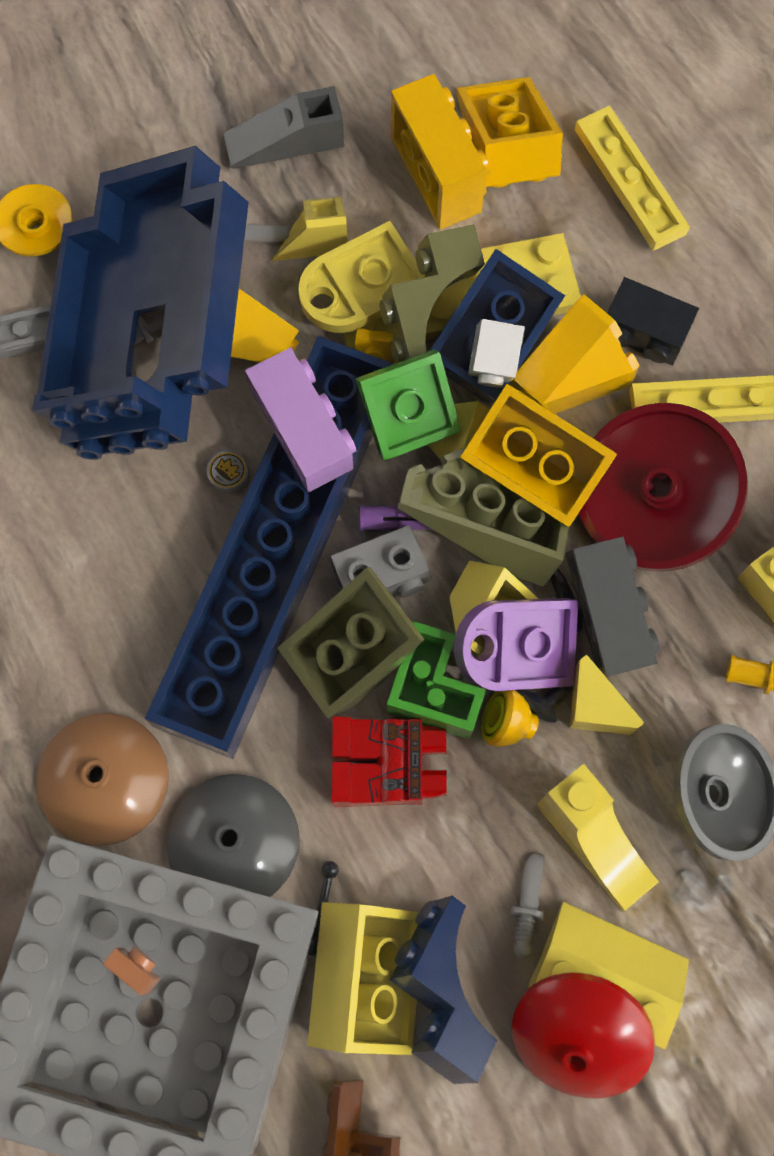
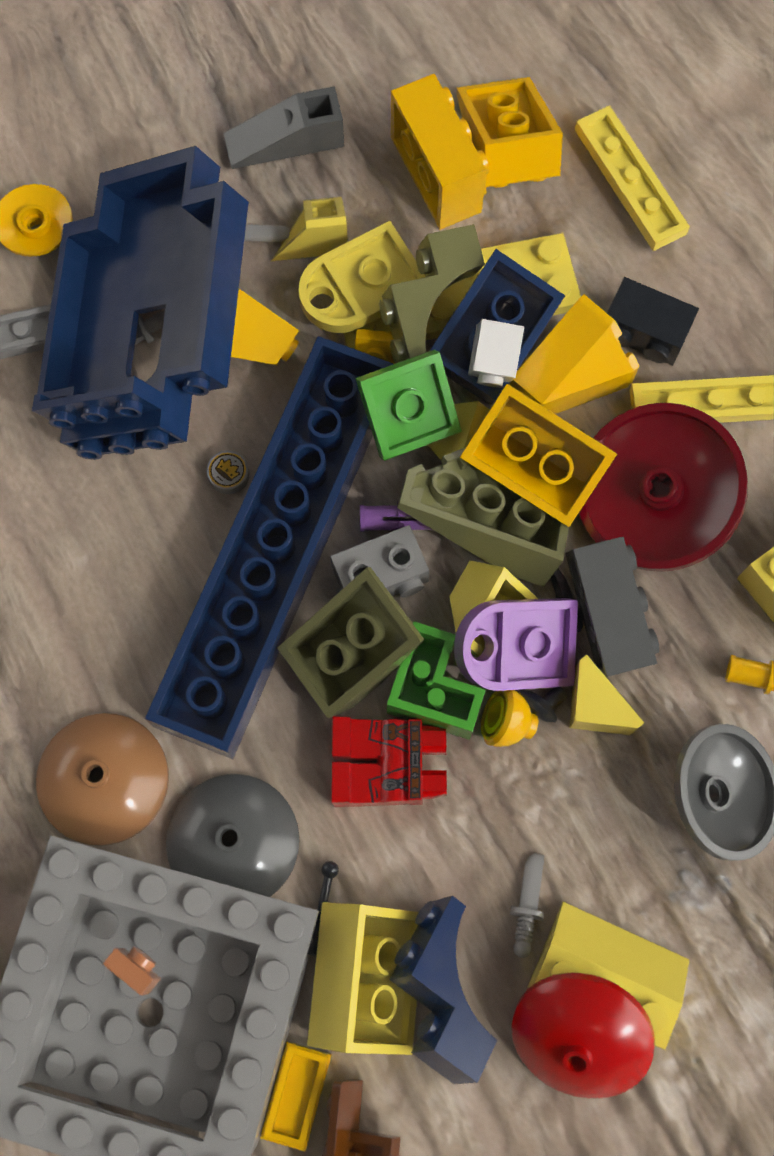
lavender brick [245,347,356,492] -> none
light yellow arch [536,764,659,911] -> none
none -> yellow tile [260,1041,332,1152]

